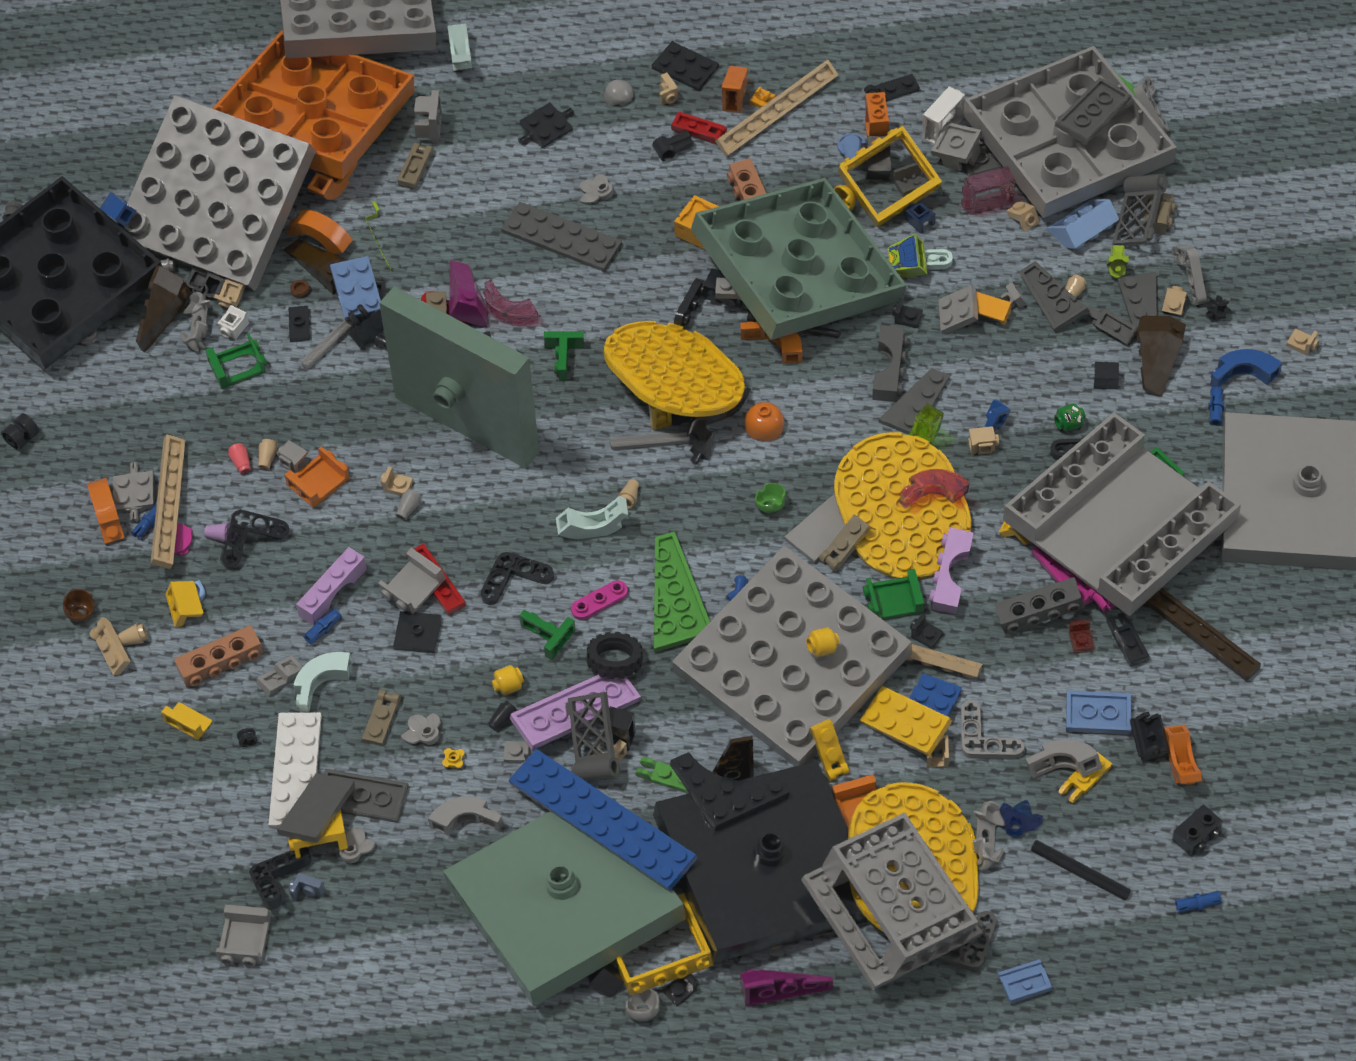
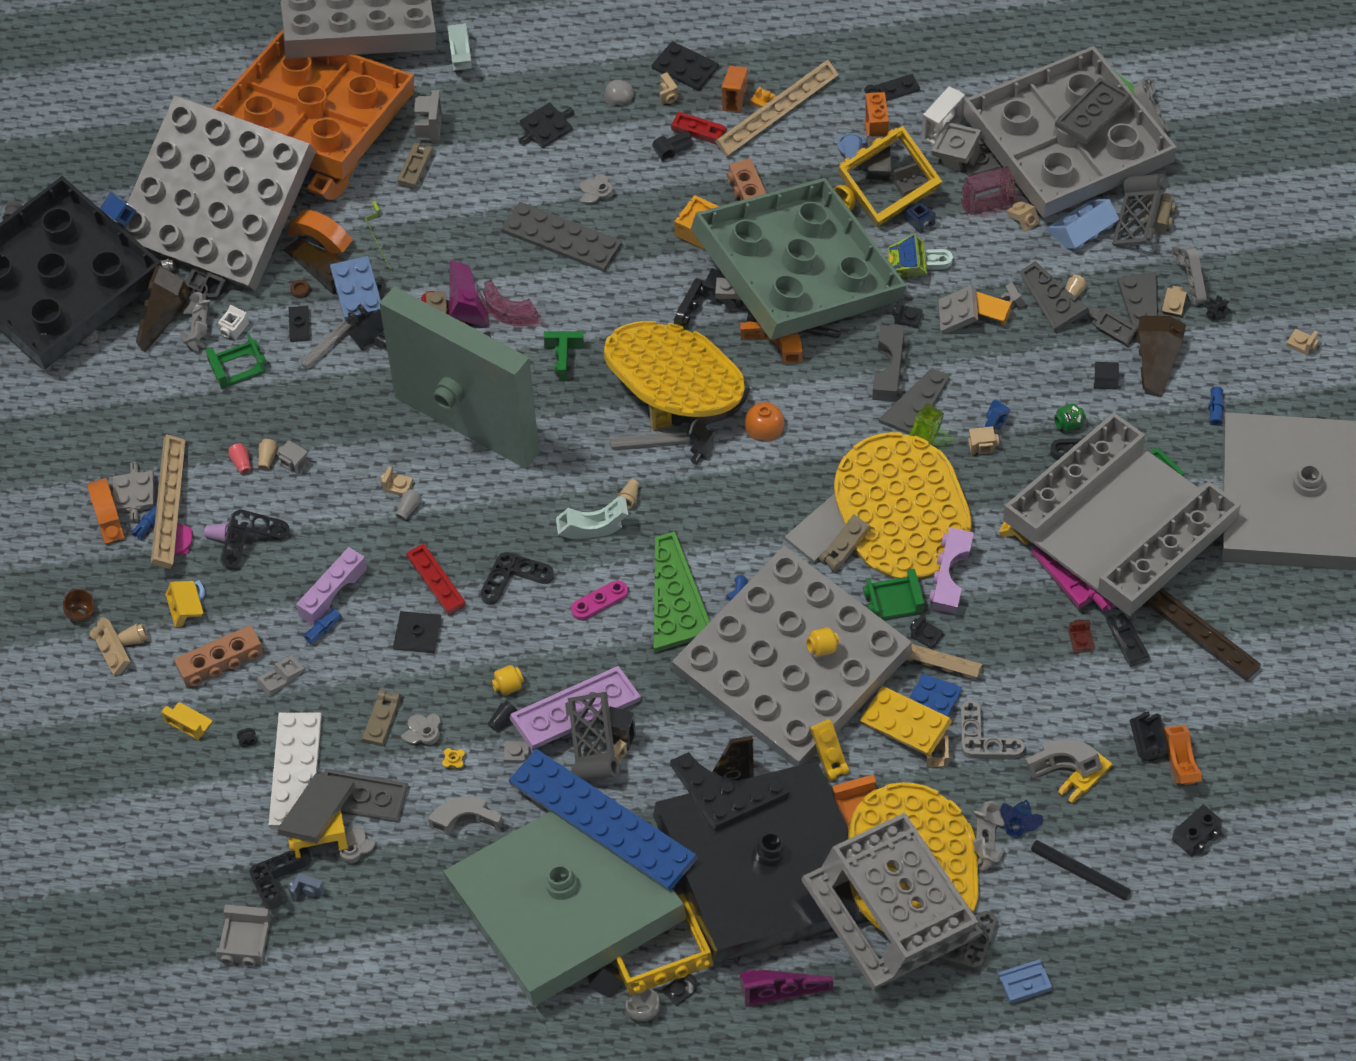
black wheel [1,413,40,451] -> none
tan bracket [214,278,246,308] -> none
orange panel [284,446,349,508] -> none
light aqua arch [293,652,352,713] -> none
light grey panel [378,548,446,614] -> none
green bracket [519,610,576,660] -> none
black tyre [586,632,643,679] -> none
bright green hinge [635,757,689,793] -> none
bright green hair [755,483,786,514] -> none
clear pink arch [900,469,970,508] -> none
dark grey brick [995,577,1085,633] -> none
medium blue plate [1066,690,1131,735] -> none
lime hips [1106,245,1129,278] -> none
blue pin [1175,890,1222,914] -> none
blue arch [1210,349,1282,387] -> none

